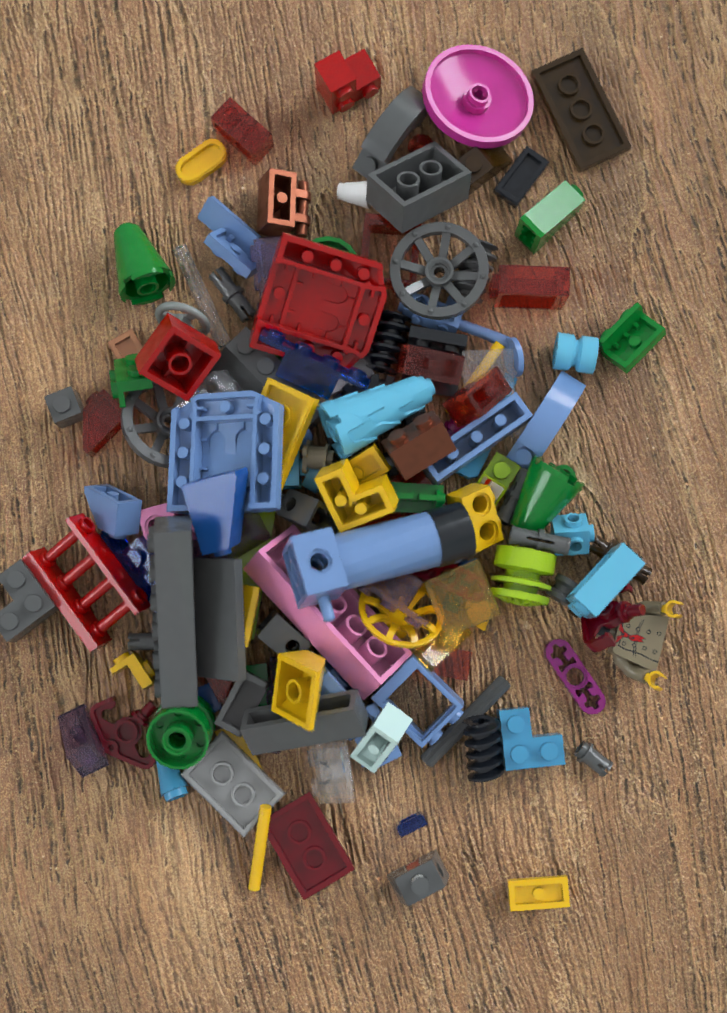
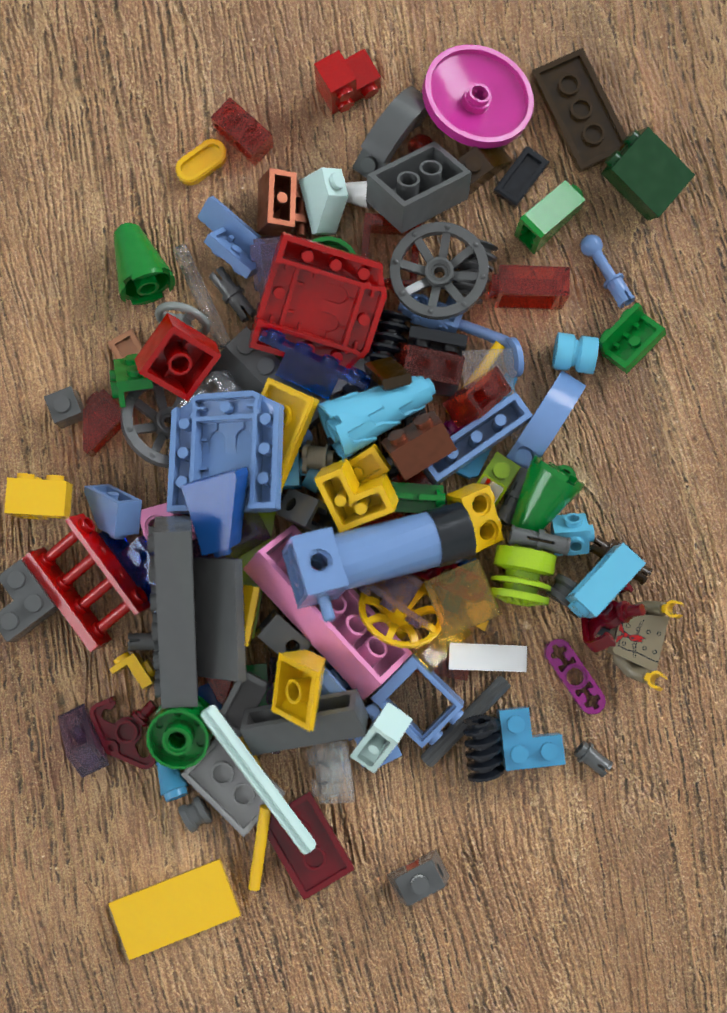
clear blue tile [396,811,428,838] -> none
yellow plate [507,875,570,912] -> none
none -> yellow brick [4,473,73,520]
none -> yellow tile [108,858,241,960]
none -> dark grey wheel [178,795,213,833]
none -> light aqua axle [200,705,316,855]
none -> light aqua slope [299,168,348,235]
none -> dark brown tile [364,357,412,390]
none -> white sticker [449,643,527,672]
none -> medium blue pin [580,234,635,308]
none -> dark green brick [601,127,695,221]

